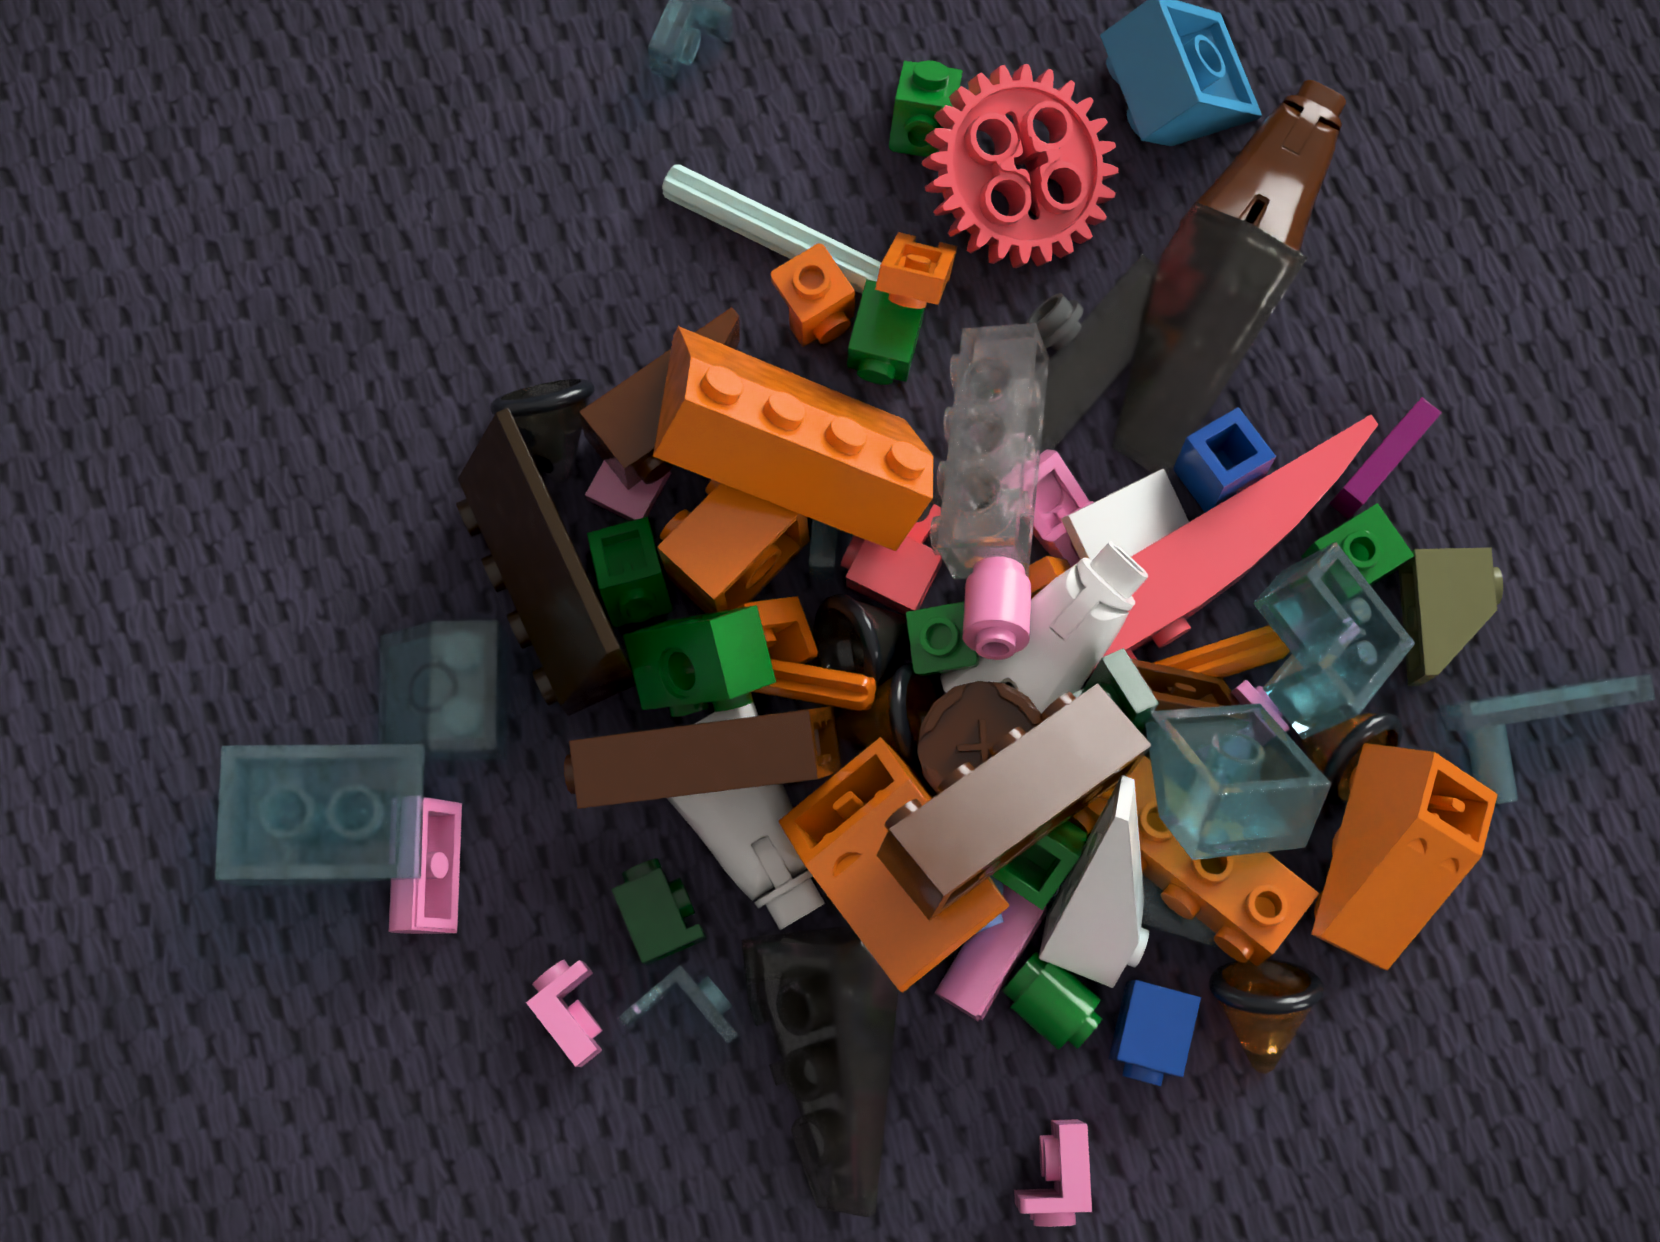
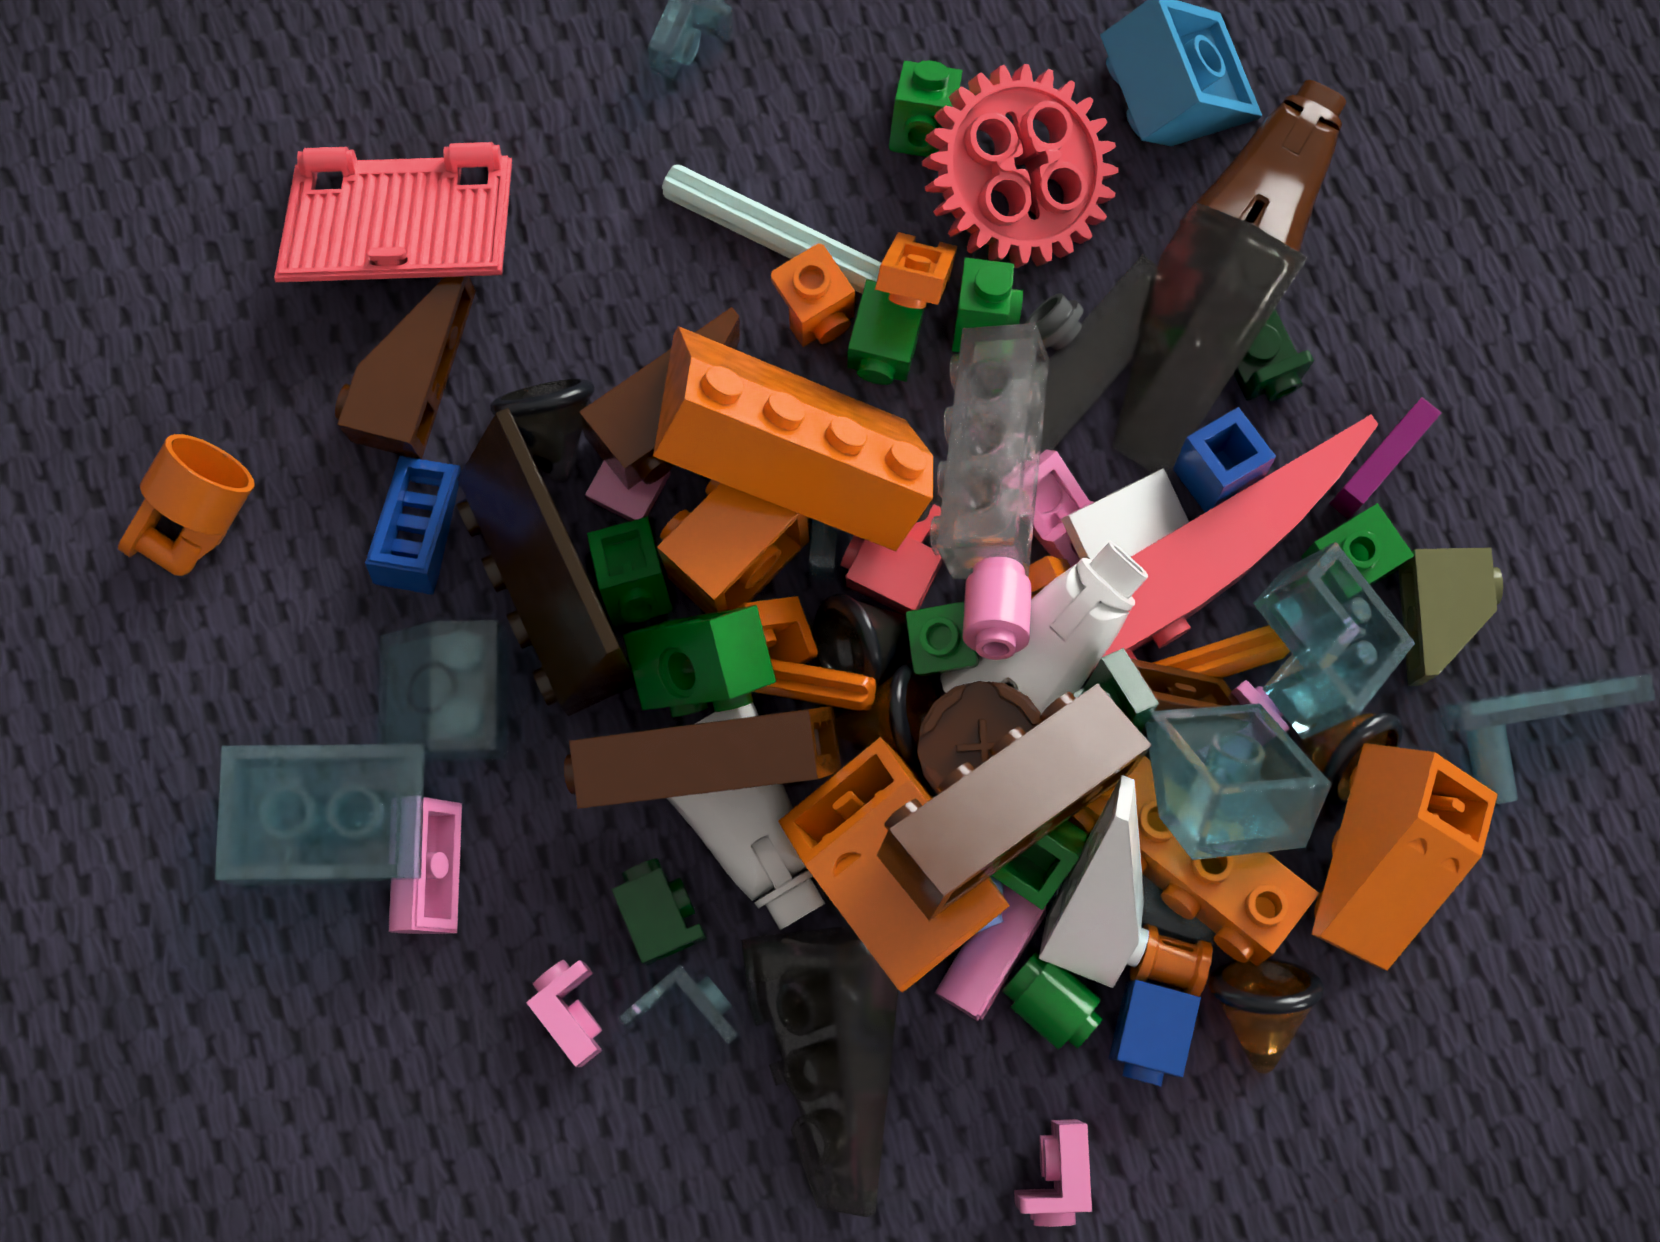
none -> orange piece [118,434,255,576]
none -> coral window [274,142,512,282]
none -> reddish brown slope [335,276,476,460]
none -> blue slope [365,456,462,595]
none -> green brick [952,257,1023,359]
none -> orange bush [1130,923,1213,997]
none -> dark green bracket [1215,307,1314,401]

